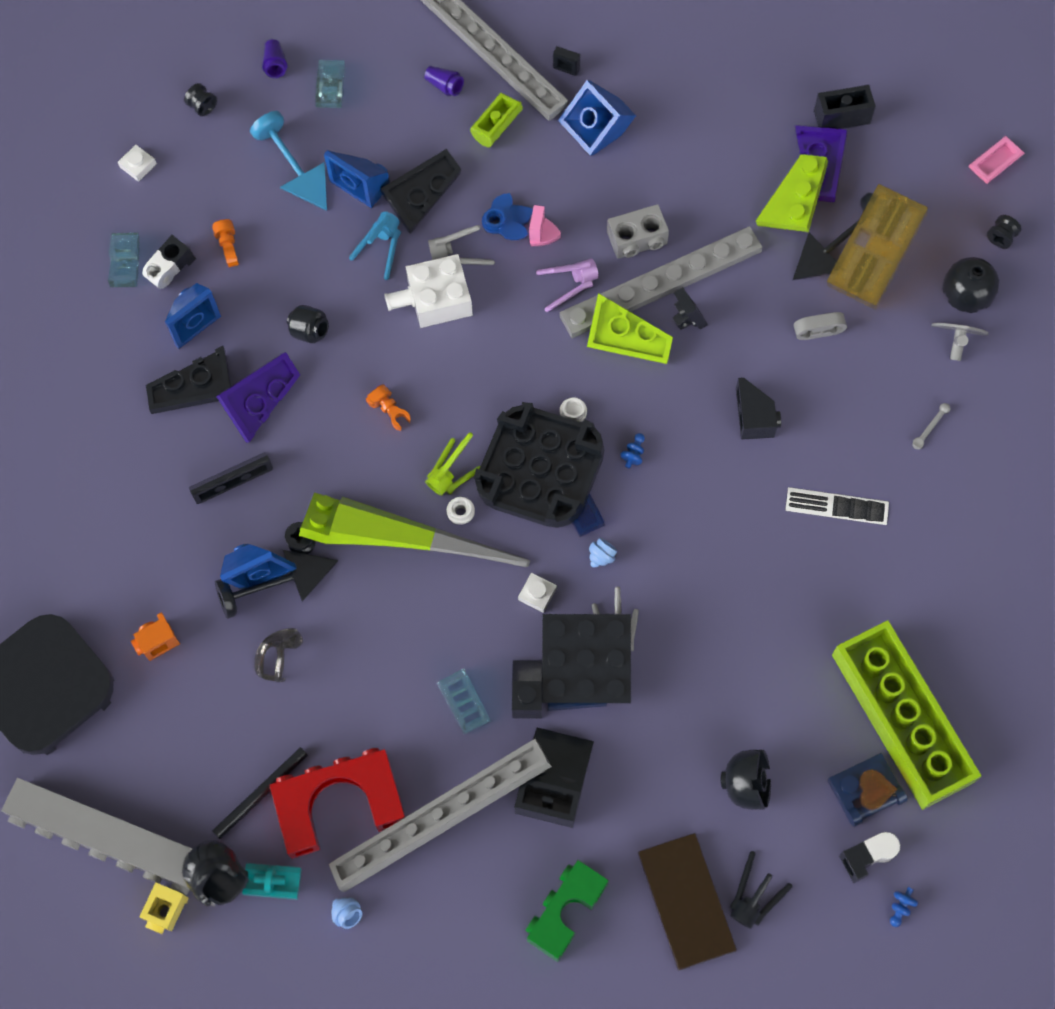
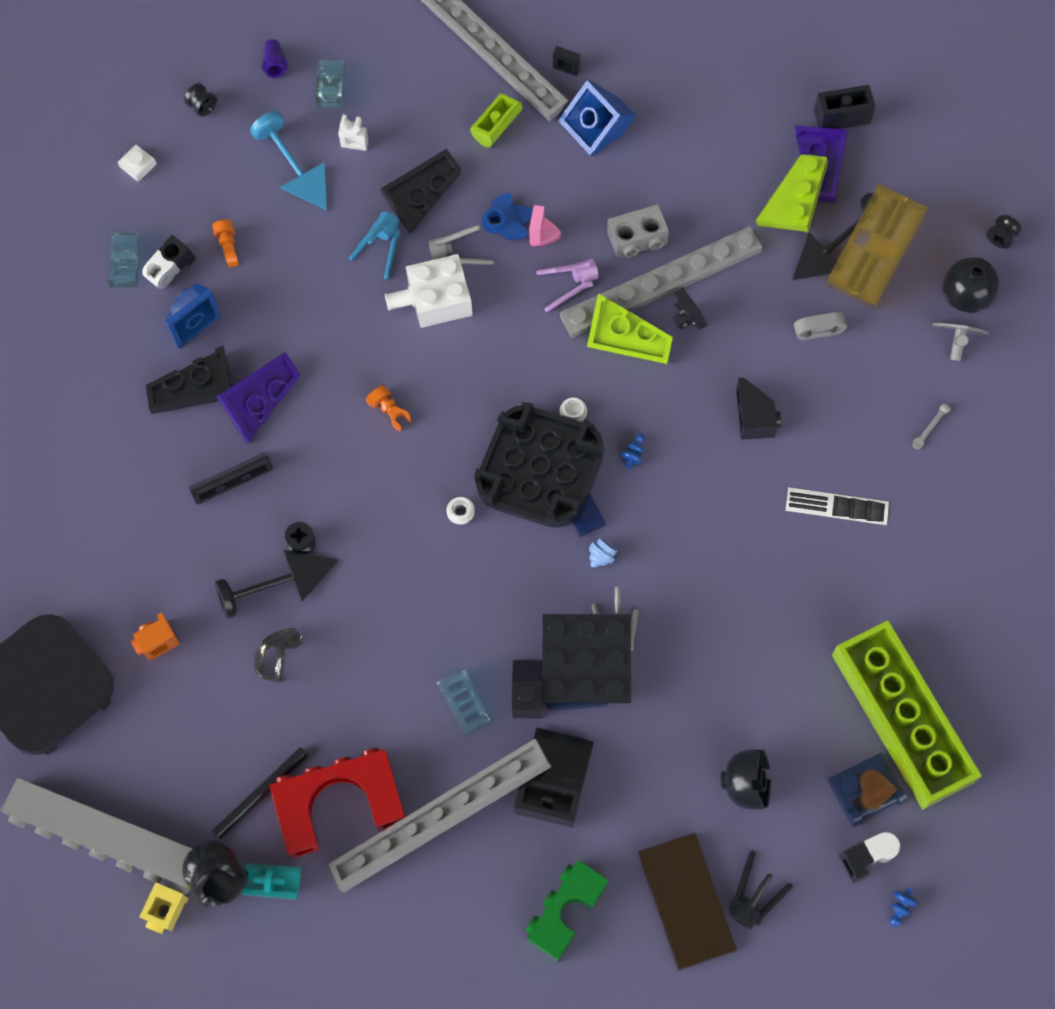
blue slope [220,544,297,589] -> none
black head [287,305,329,343] -> none
lime plate [299,492,530,567] -> none
blue slope [324,150,390,208] -> none
light blue plate [331,898,362,929] -> none
dark purple cone [424,66,464,96] -> none
lime plant [425,432,480,496] -> none
white plate [518,573,557,613] -> none
bright pink tile [968,136,1024,184] -> none
none -> white plate [338,115,369,151]

